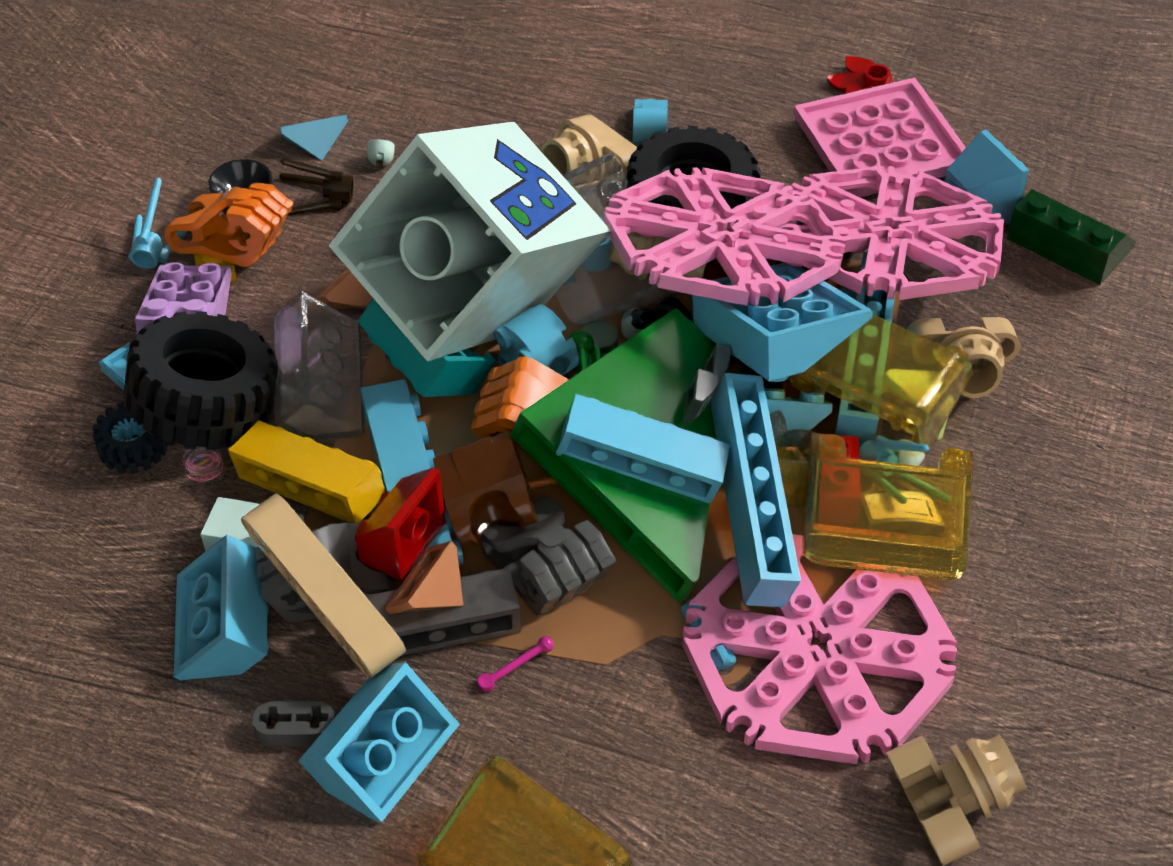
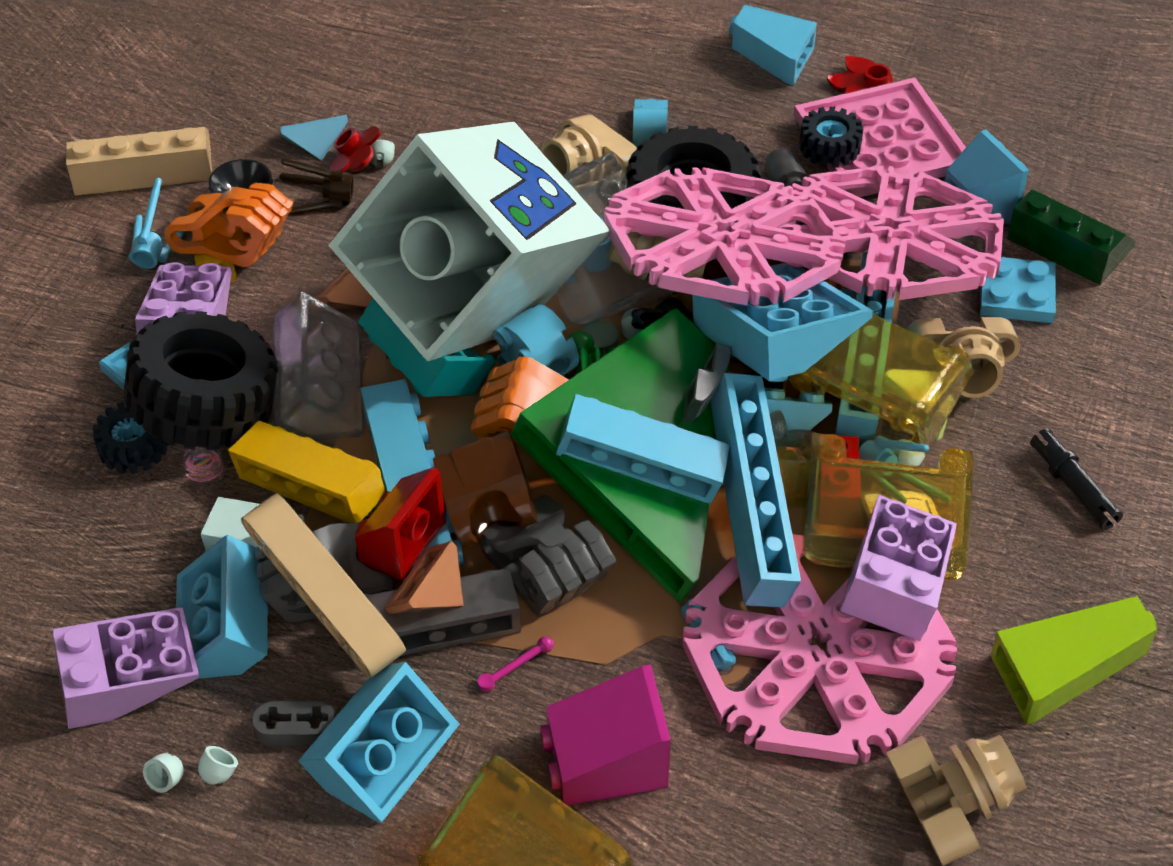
none -> lavender slope [52,607,199,729]
none -> tan slope [66,127,212,196]
none -> light aqua hinge [143,753,184,793]
none -> light aqua hinge [198,746,238,785]
none -> red plate [329,126,381,172]
none -> dark pink slope [539,665,671,806]
none -> medium azure slope [729,4,817,86]
none -> flat silver brick [765,148,807,187]
none -> black bush [799,106,863,168]
none -> lavender slope [840,494,957,641]
none -> medium azure plate [979,257,1056,324]
none -> lime slope [990,596,1157,725]
none -> black pin [1030,428,1124,530]

